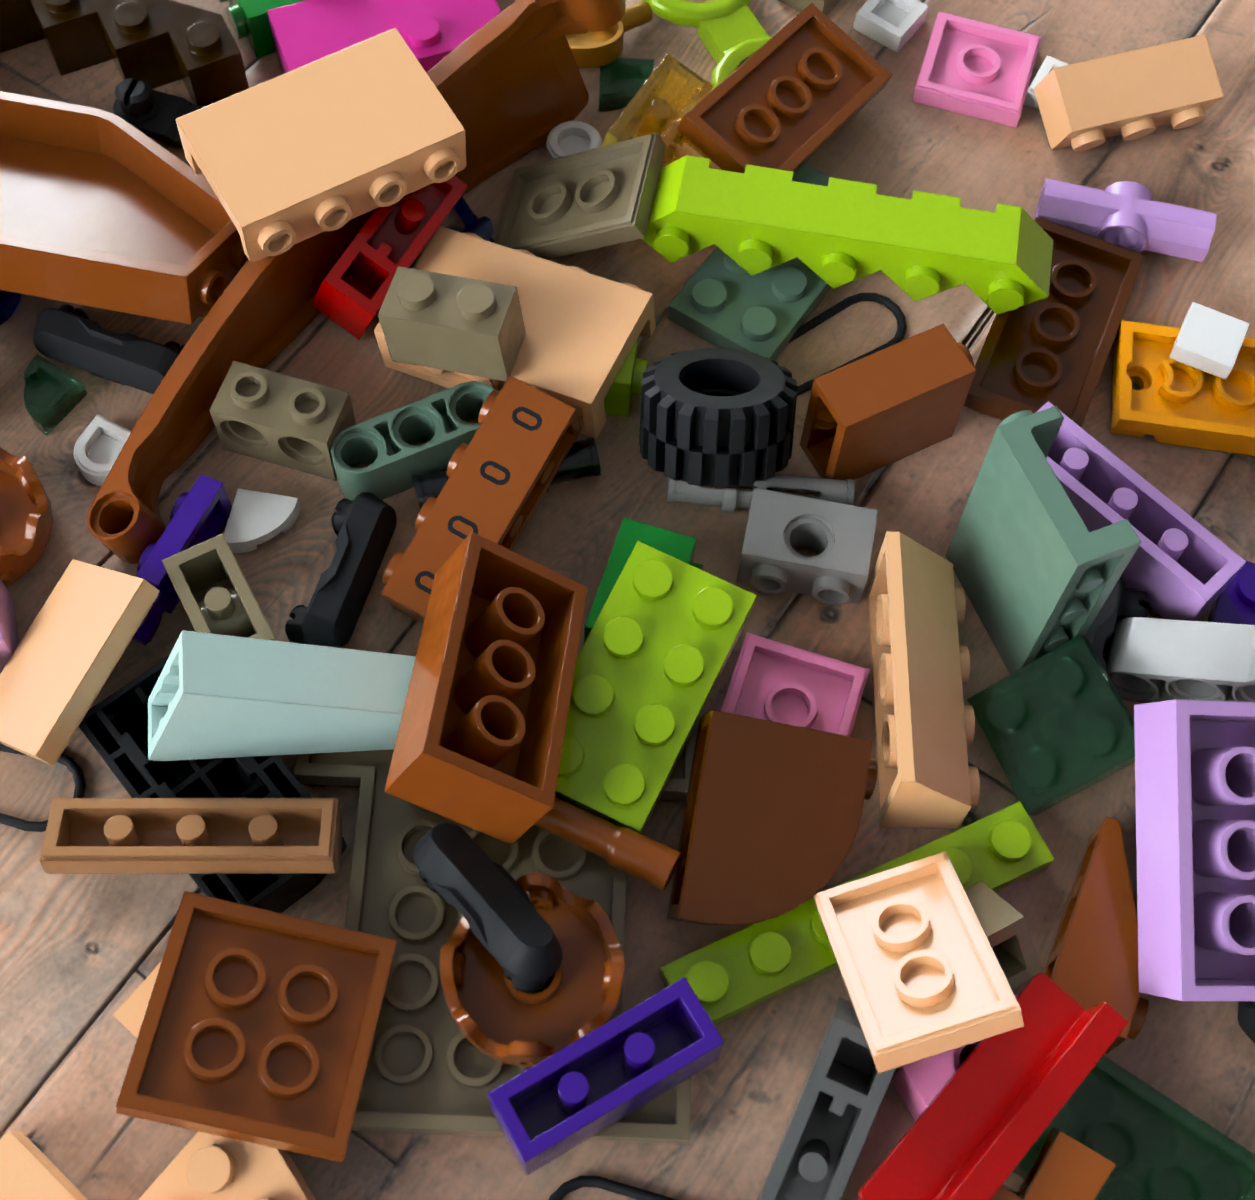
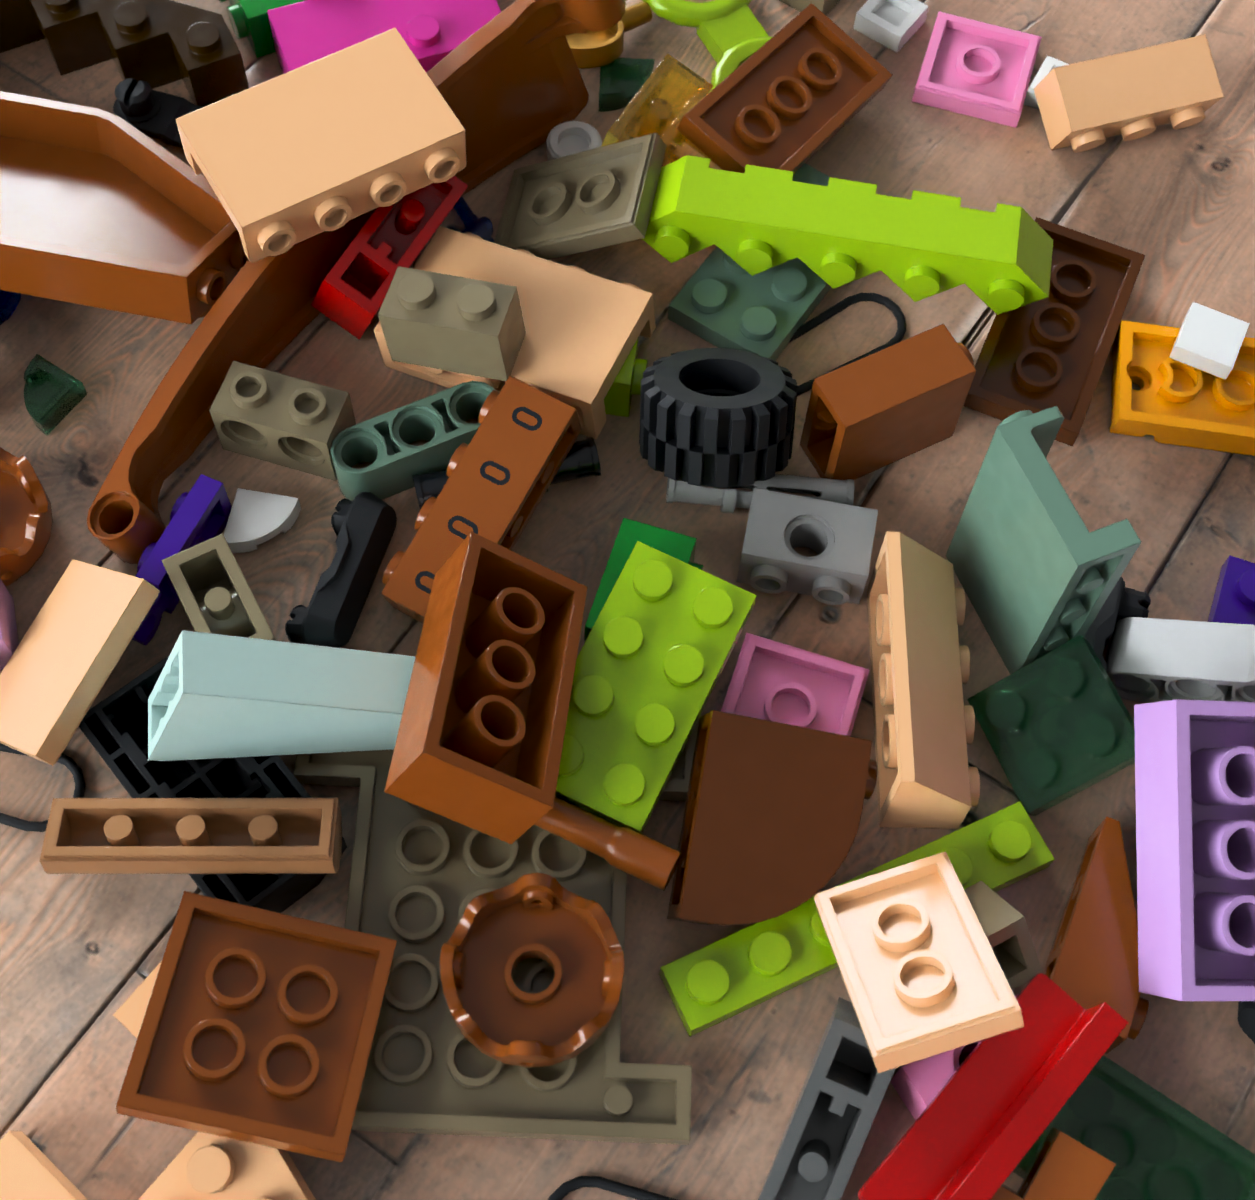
black piece [33,304,185,394] -> none
white tile [73,414,132,486] -> none
black piece [414,823,563,992] -> none
dark purple brick [487,977,724,1176] -> none
lavender piece [1034,178,1217,262] -> none
lavender brick [1036,401,1246,621] -> none

